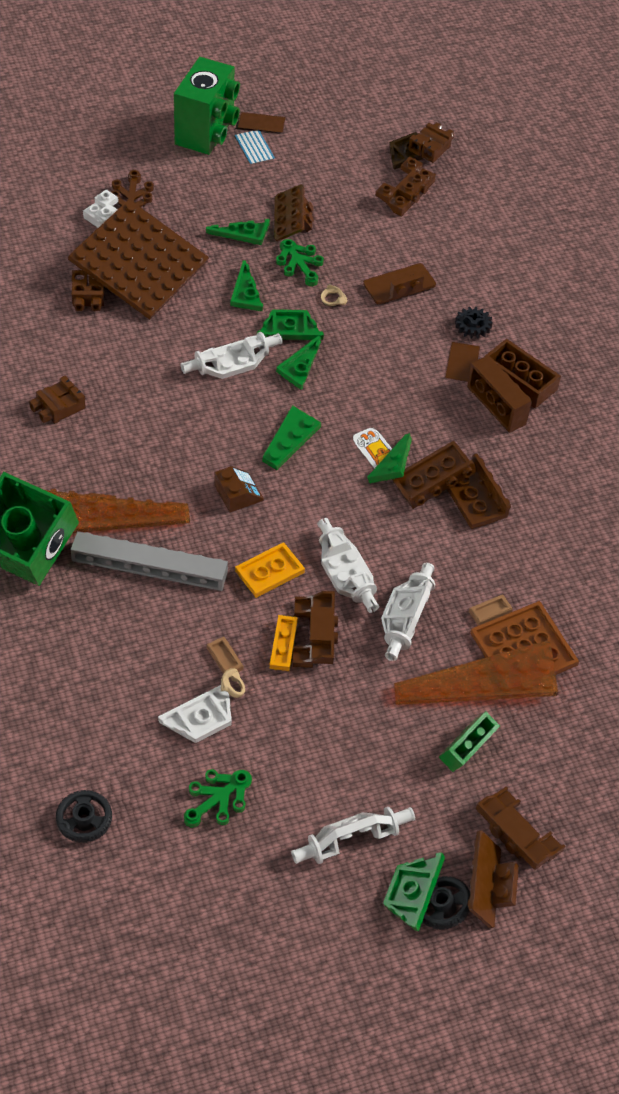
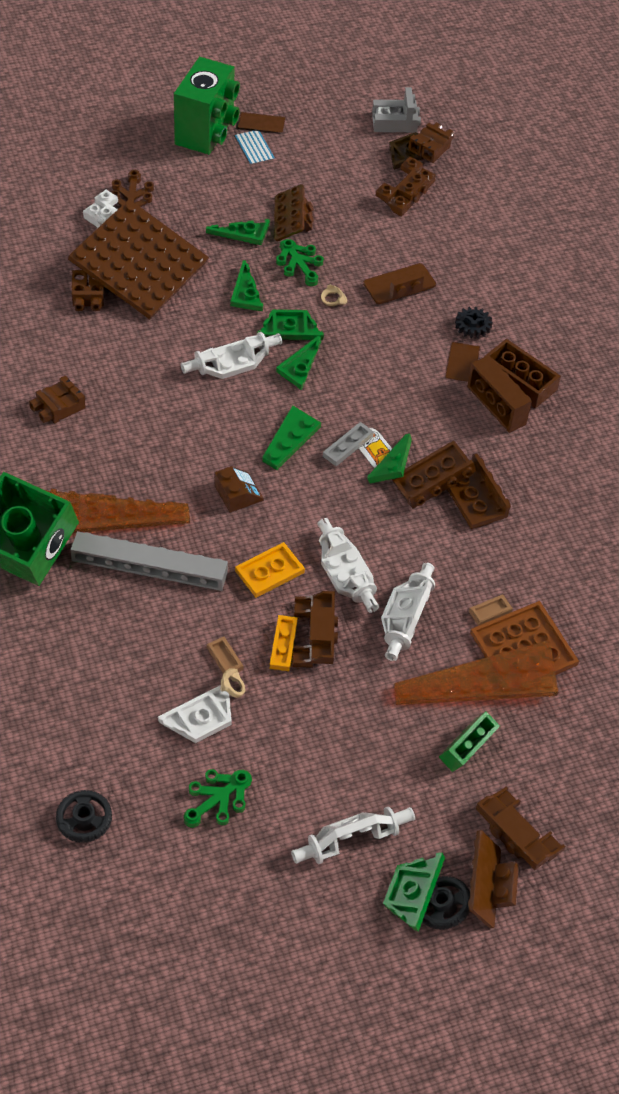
none -> light grey plate [323,422,374,466]
none -> light grey brick [372,87,421,133]

